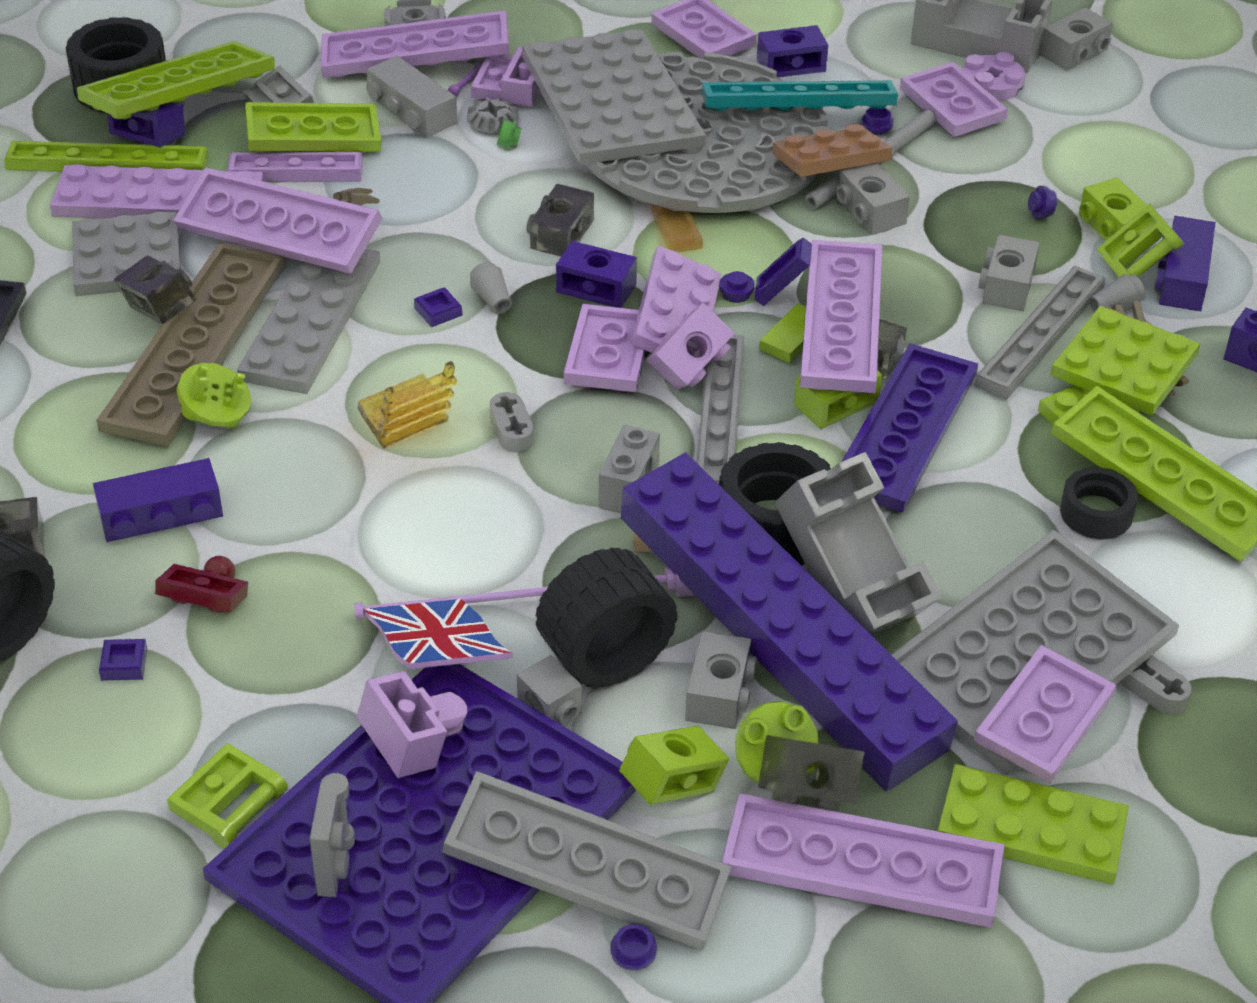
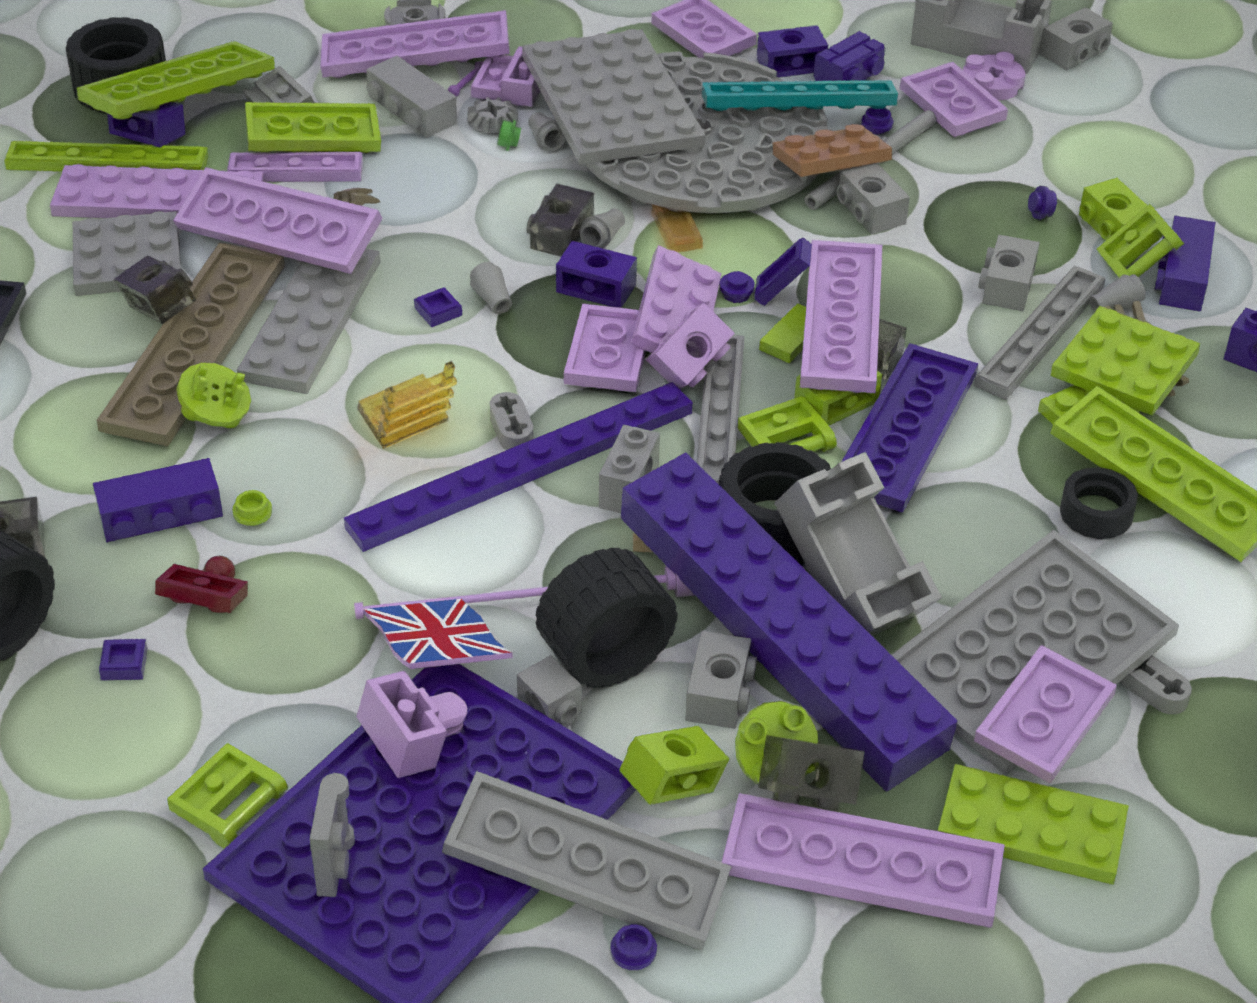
none -> lime plate [232,490,272,526]
none -> dark purple plate [344,382,693,552]
none -> light grey cone [528,112,566,151]
none -> light grey cone [580,208,625,248]
none -> lime plate [737,396,837,452]
none -> dark purple brick [813,31,885,81]

